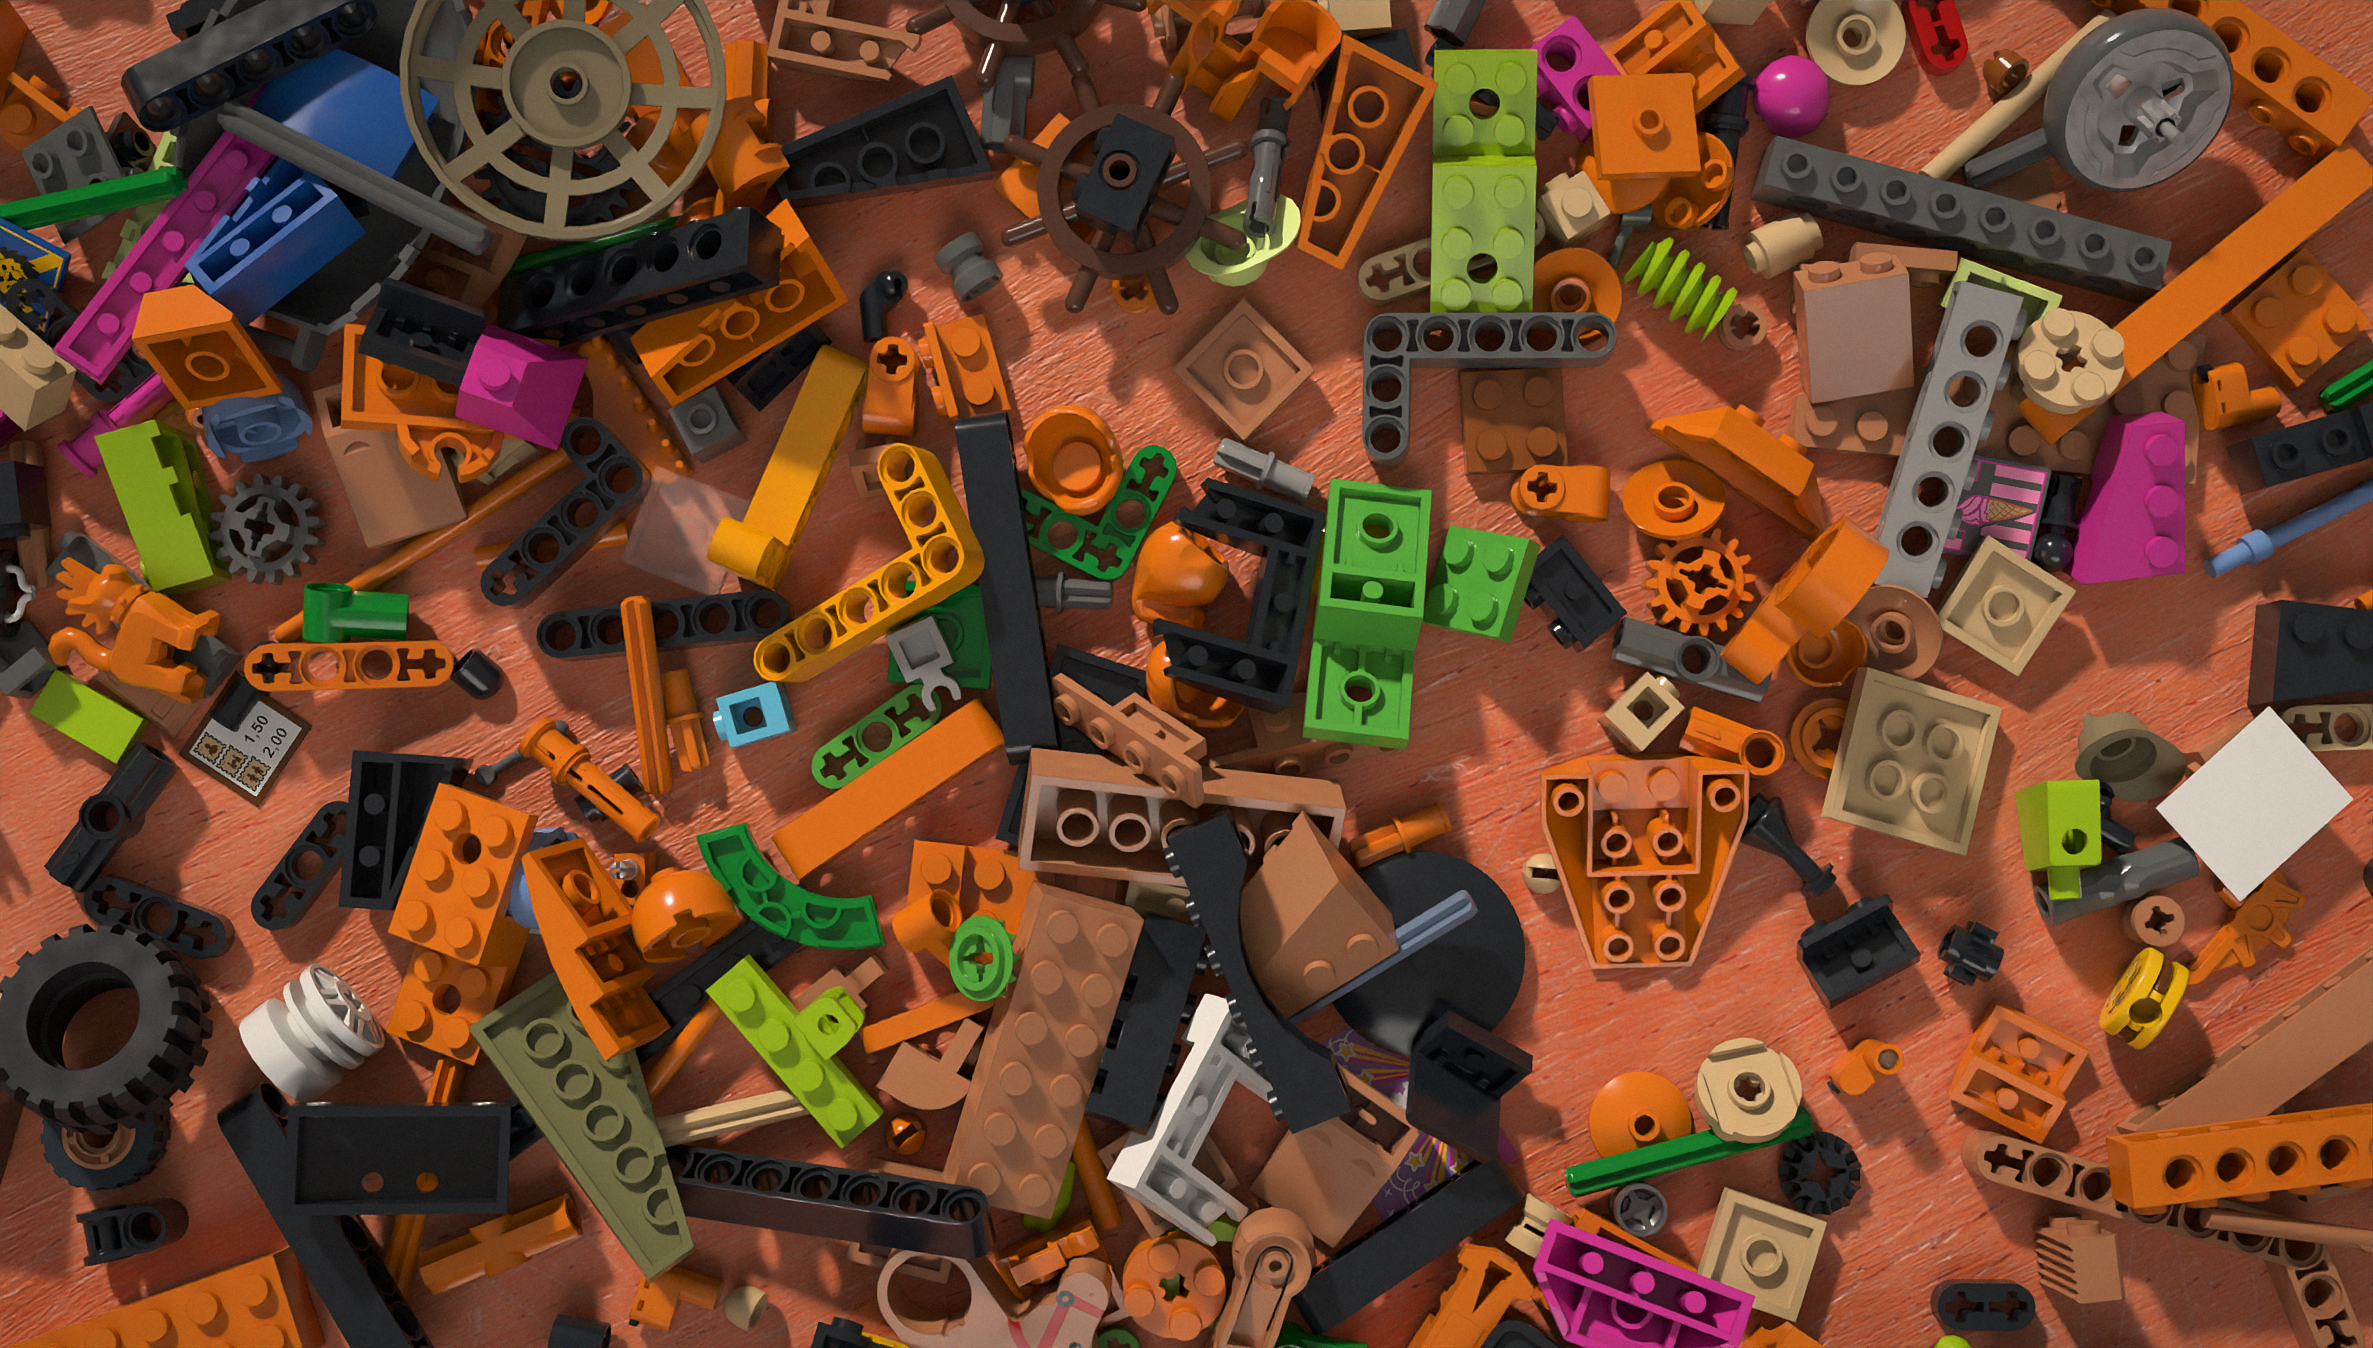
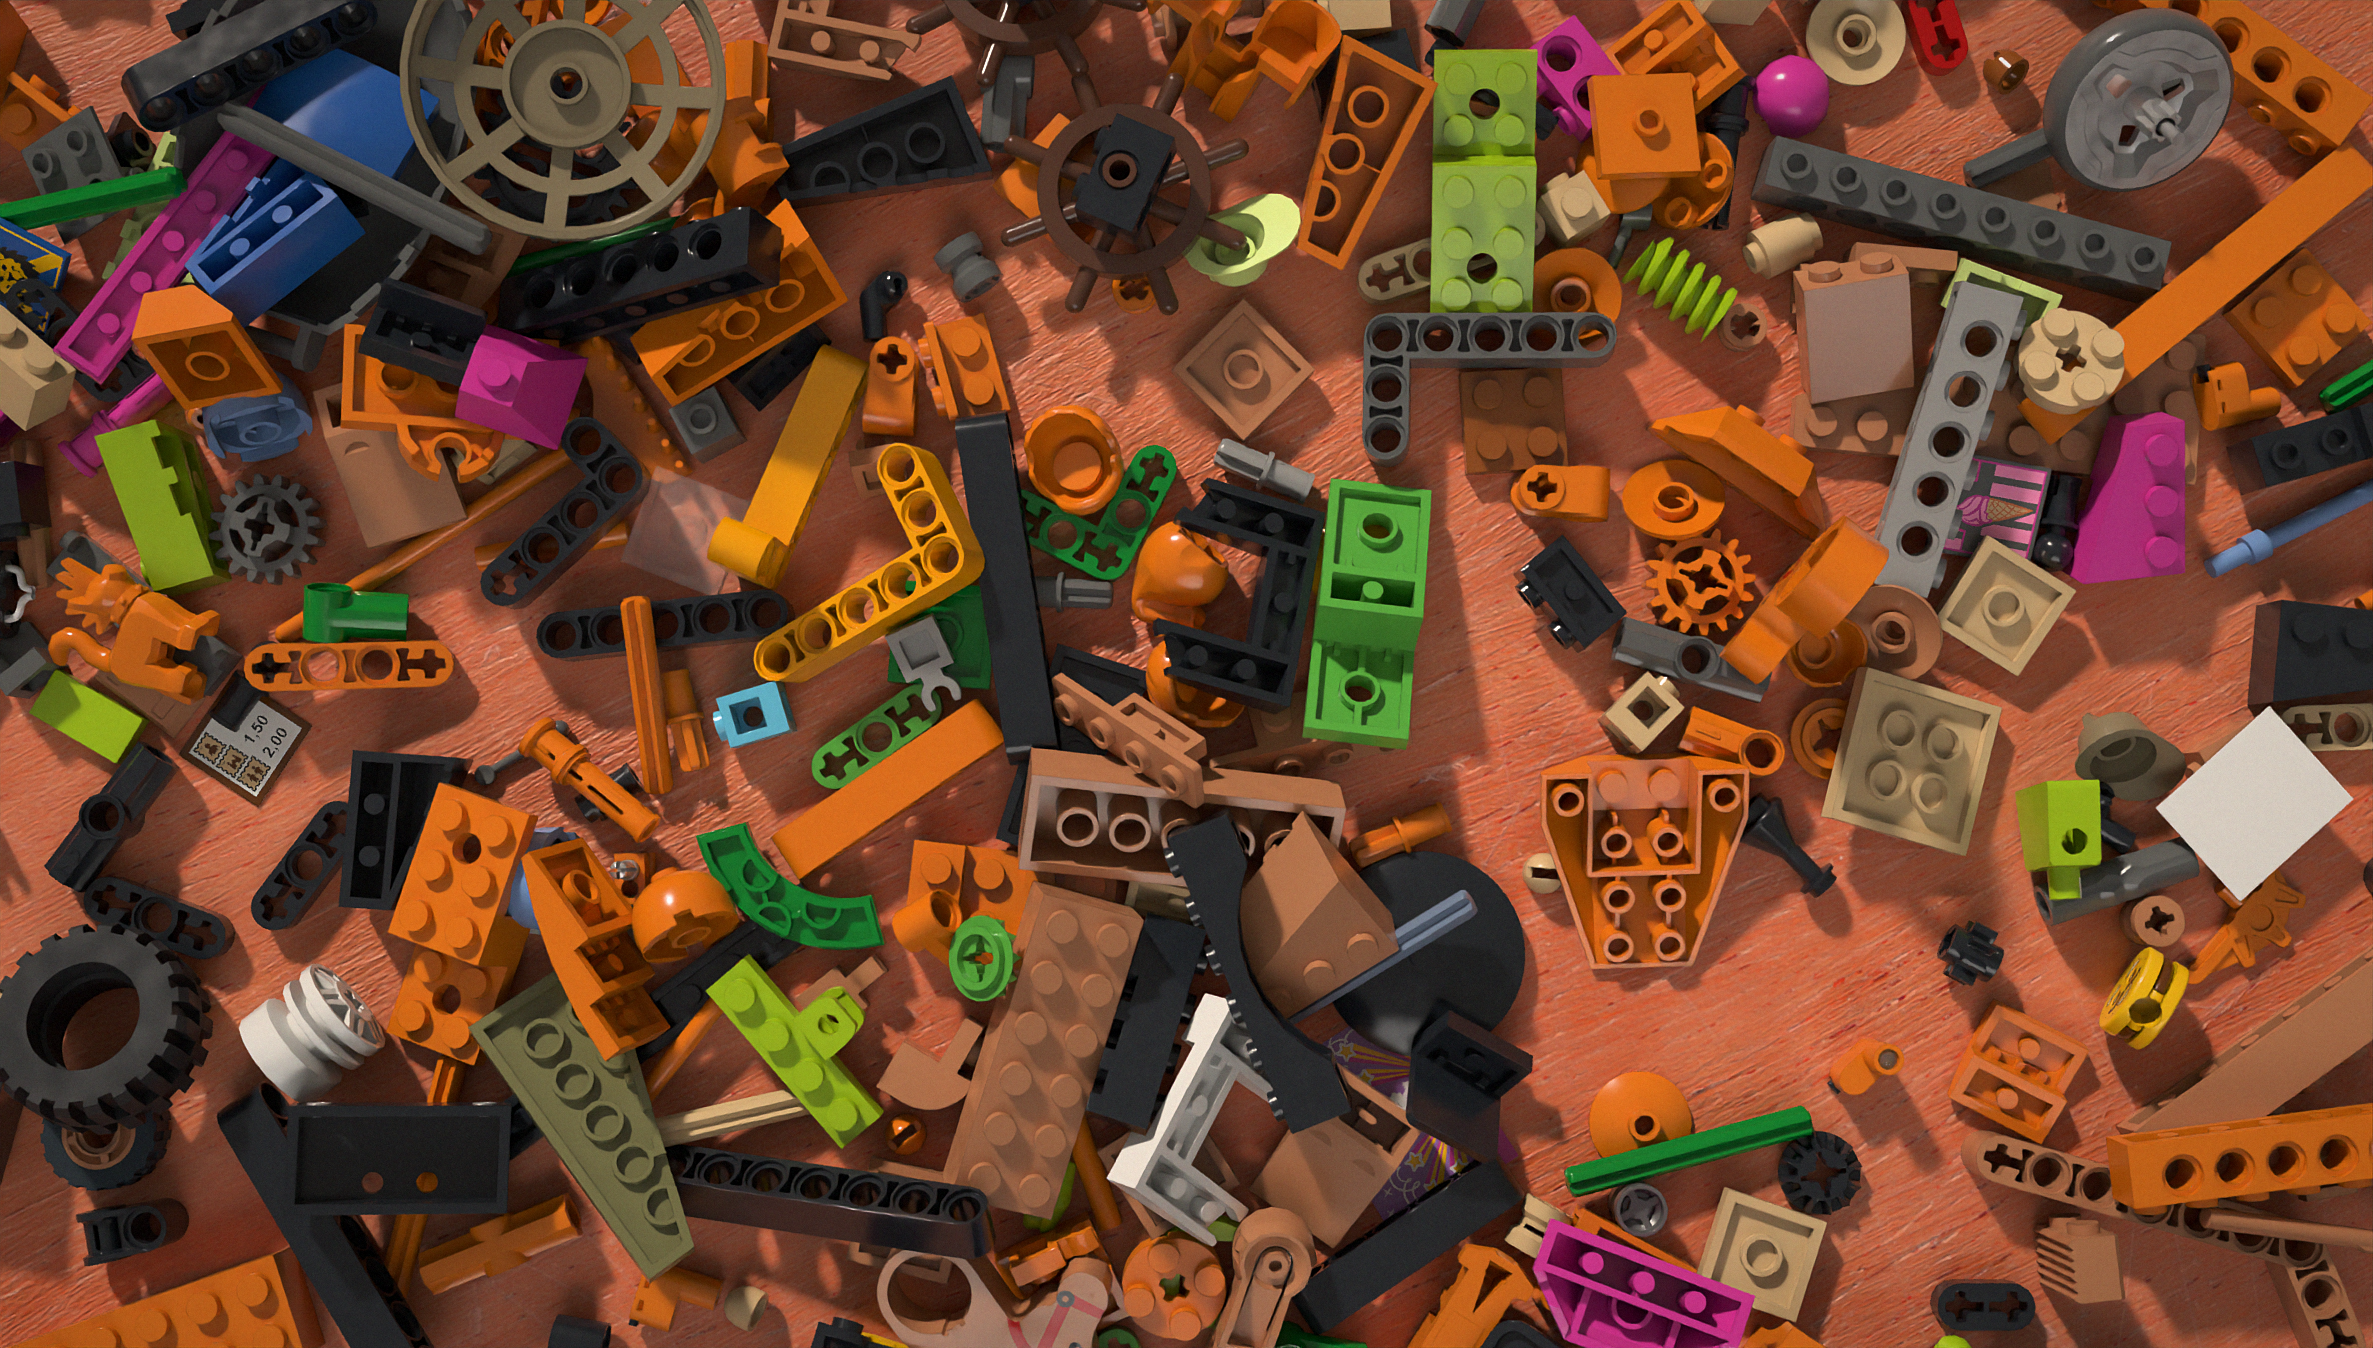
black piece [450,648,504,700] -> none
orange beam [858,991,997,1054] -> none
dark grey pin [1243,95,1292,238] -> none
bright green plate [1422,525,1541,643] -> none
tan plate [1694,1038,1802,1143] -> none
black bracket [1797,894,1921,1009] -> none
tan piece [1918,9,2117,181] -> none

